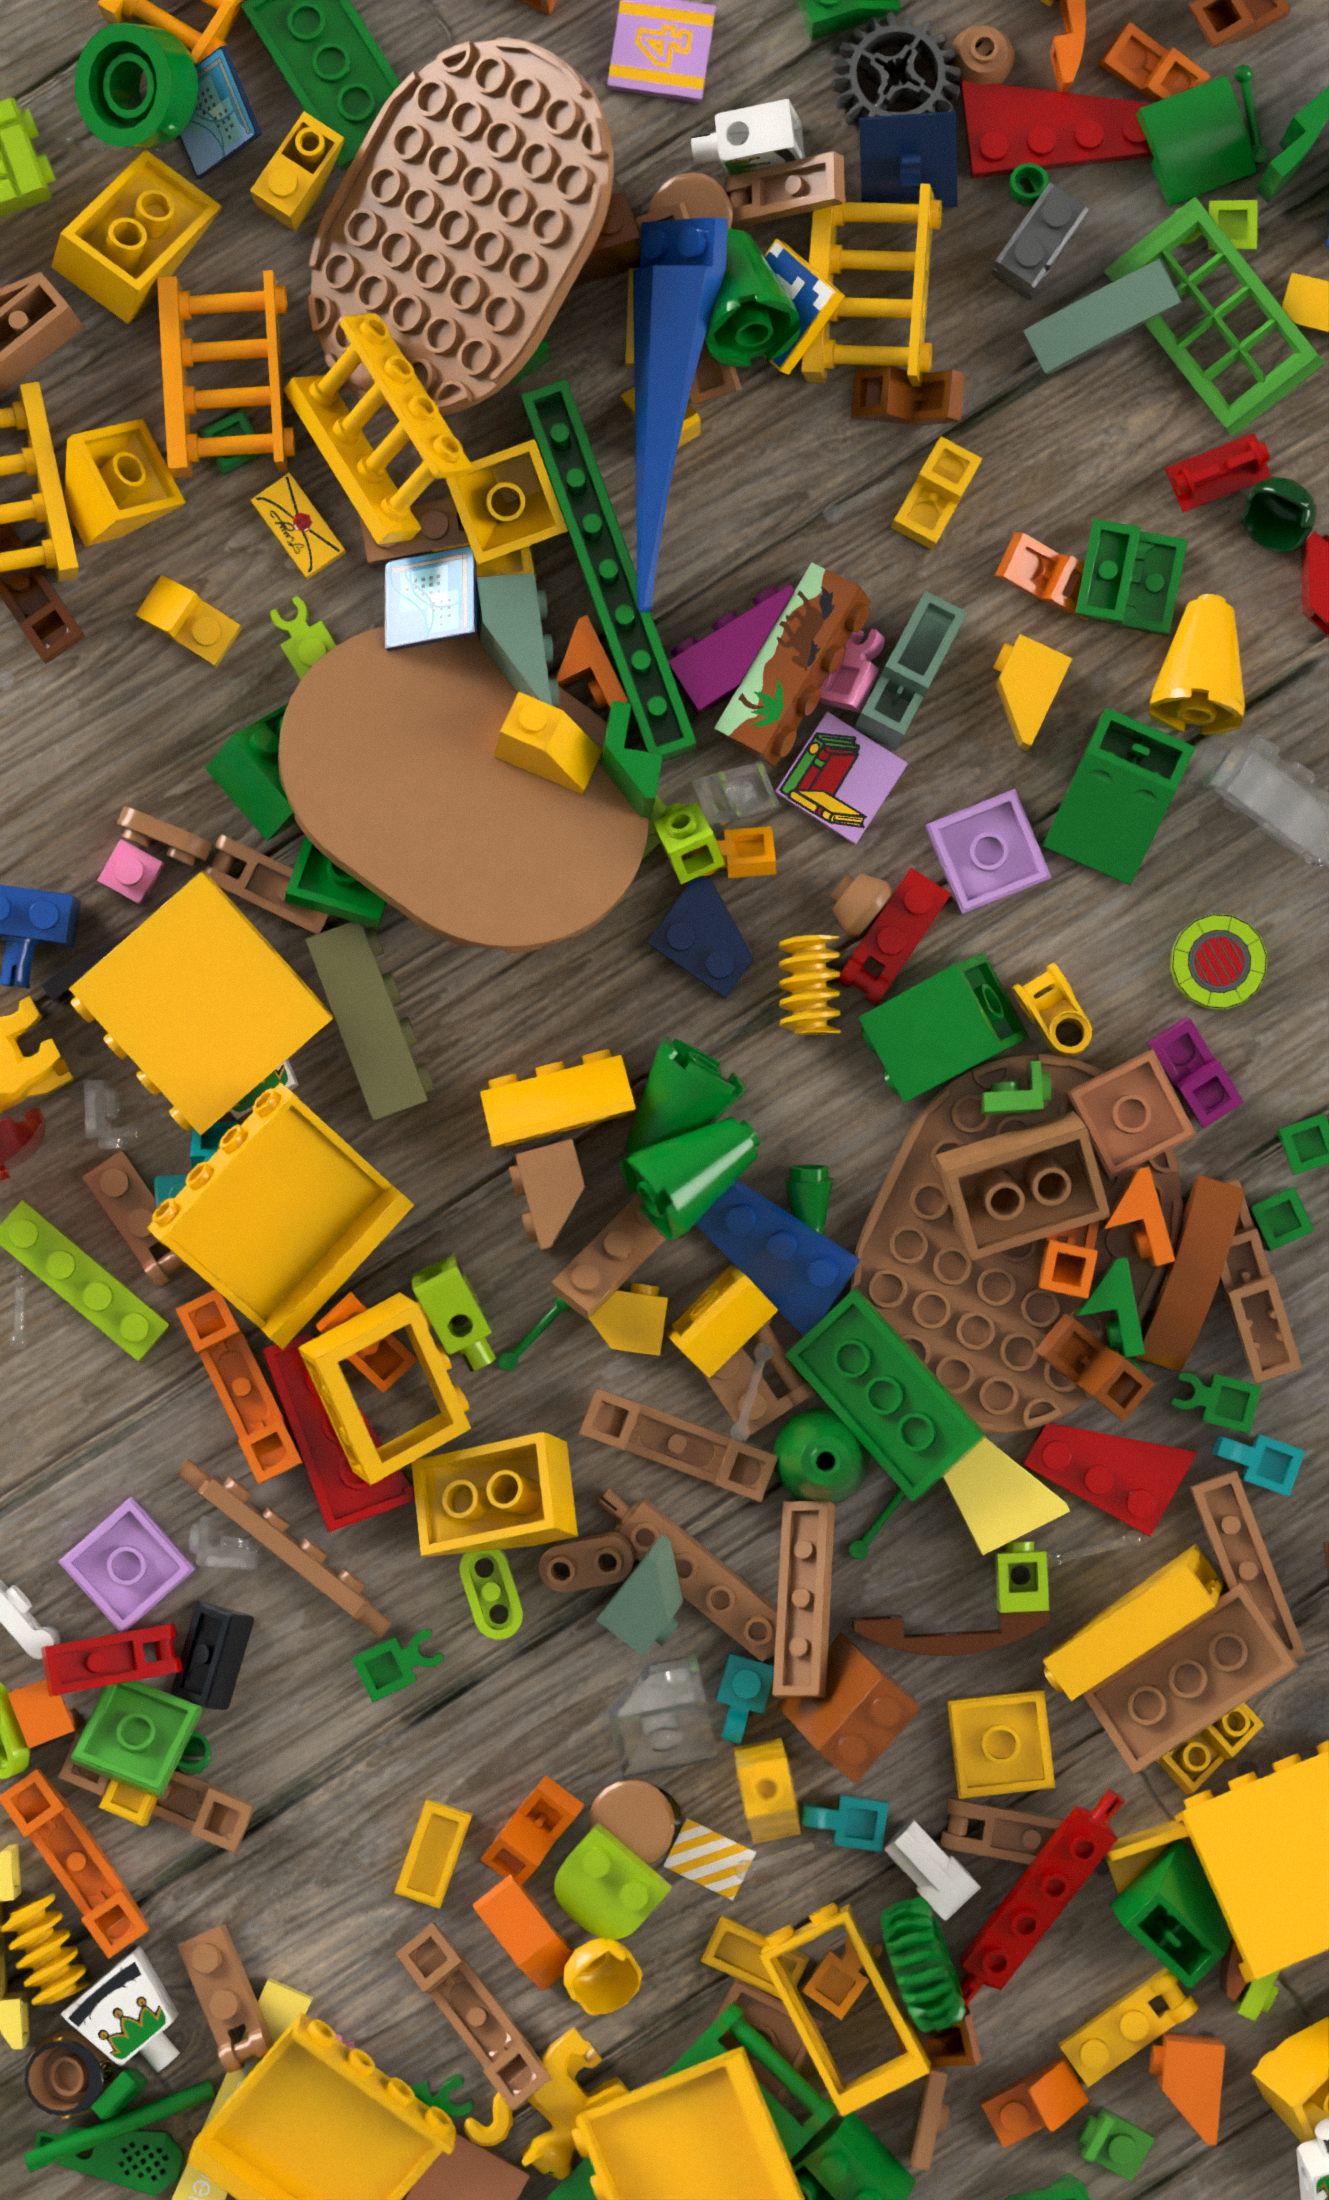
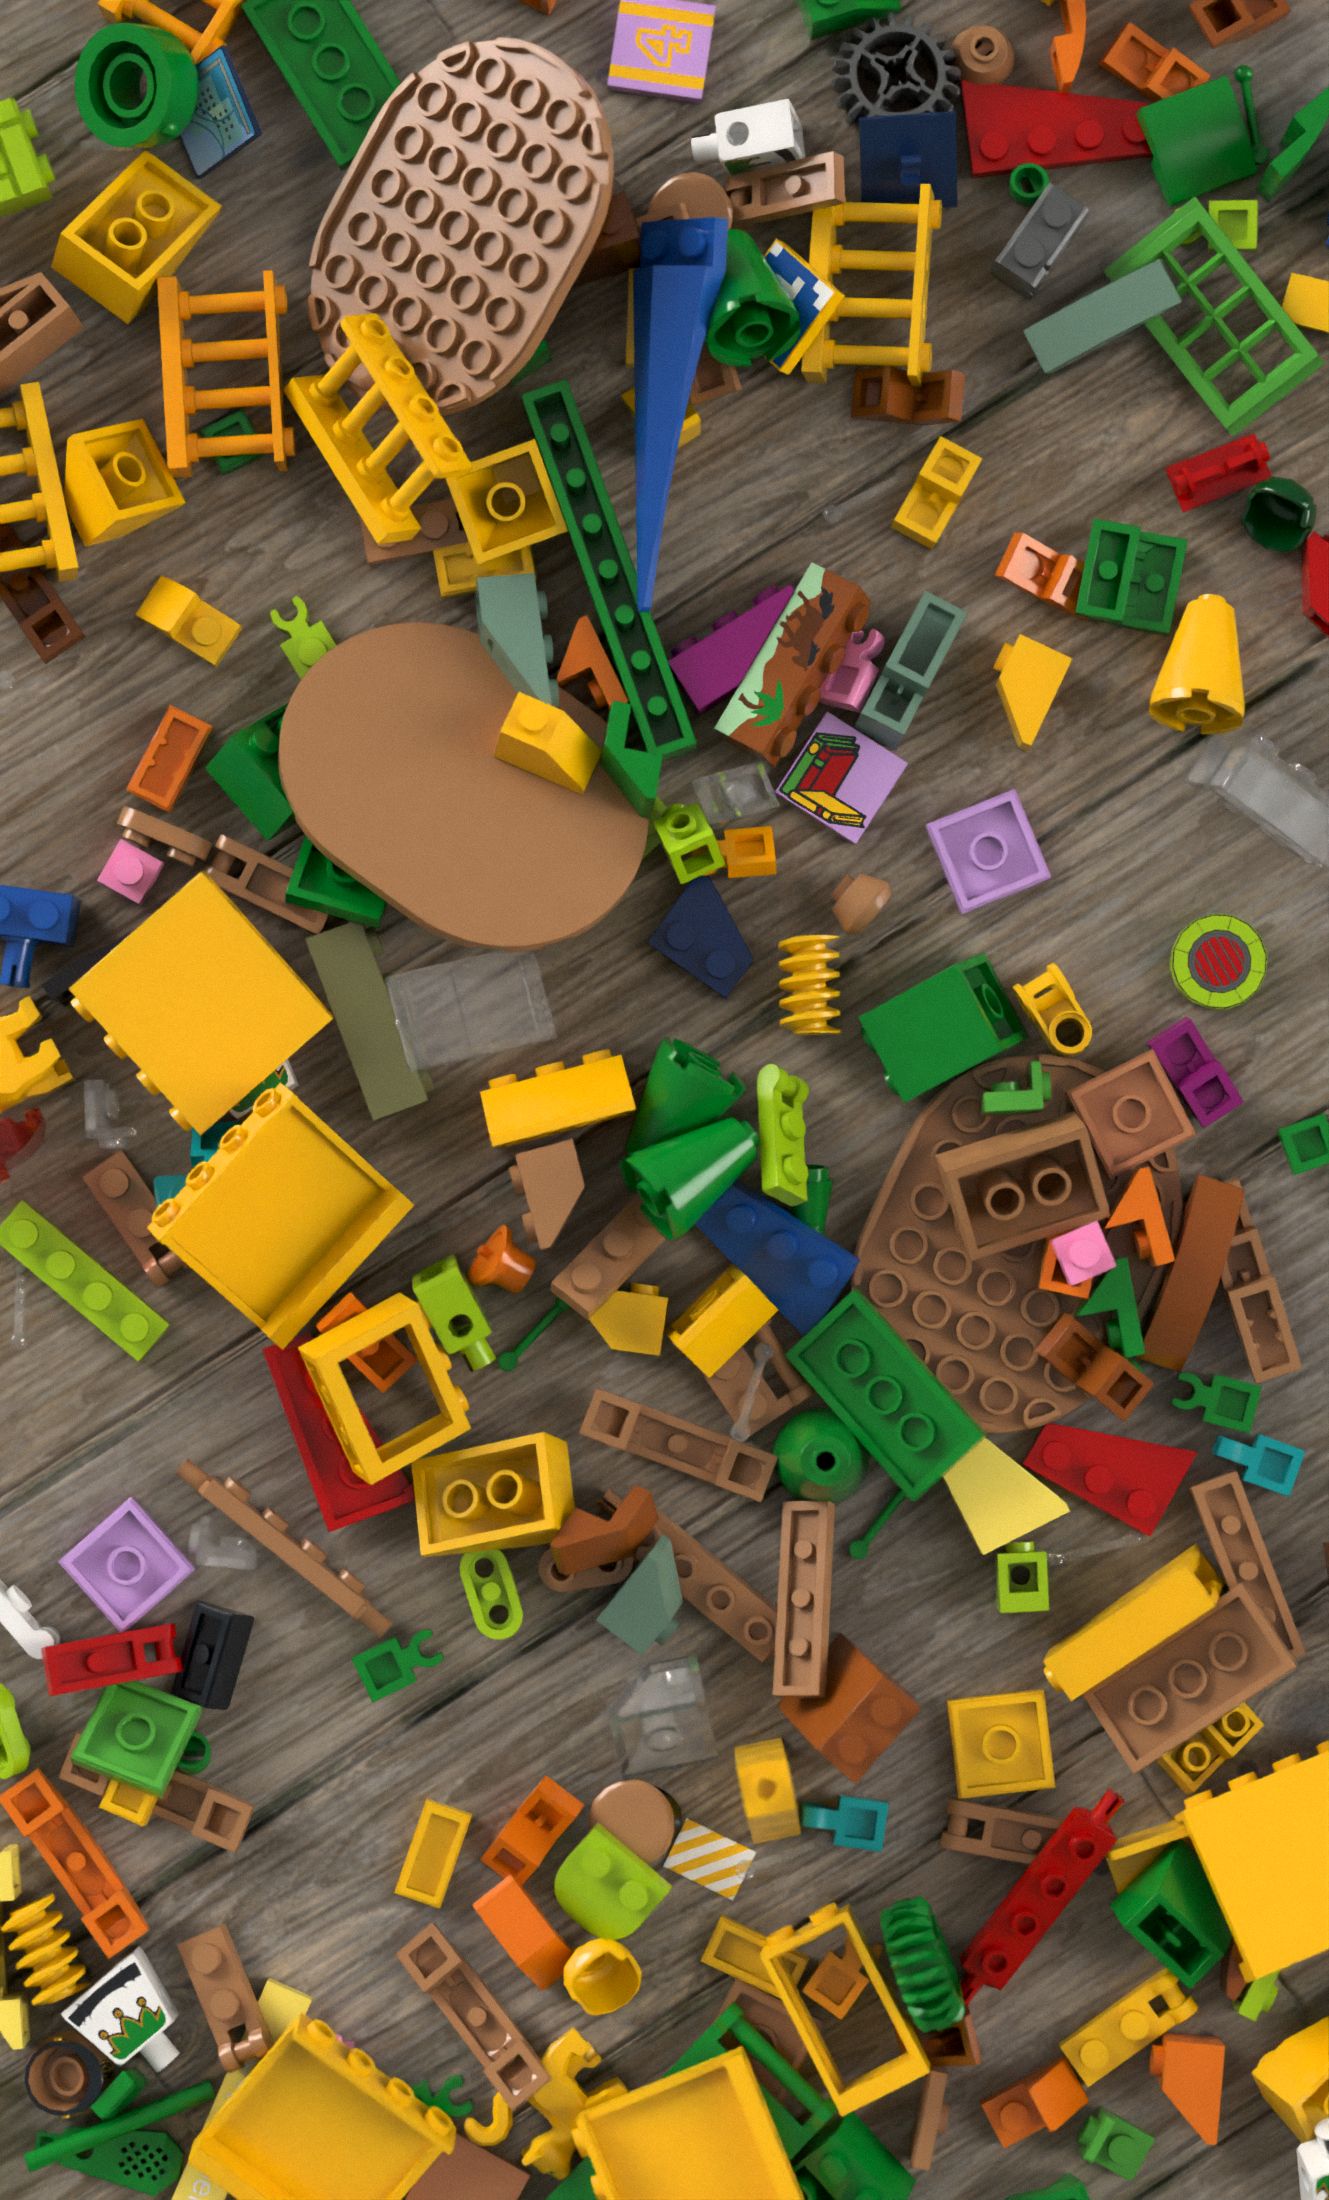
orange panel [8,1679,81,1749] -> none
orange slope [175,1289,304,1484] -> none
yellow slope [250,111,345,232] -> none
yellow tile [250,472,346,580] -> none
piece [385,545,477,651] -> none
teal plate [716,1653,774,1744] -> none
red plate [836,867,951,1006] -> none
reddish brown slope [852,1610,1050,1656] -> none
white piece [883,1819,982,1921] -> none
green slope [1042,707,1196,886] -> none
green tile [1248,1187,1314,1251] -> none
none -> orange plate [126,705,215,814]
none -> clear piece [385,950,557,1072]
none -> orange piece [467,1224,536,1294]
none -> dark orange slope [550,1485,659,1576]
none -> lime plate [757,1064,809,1207]
none -> bright pink plate [1050,1221,1117,1286]

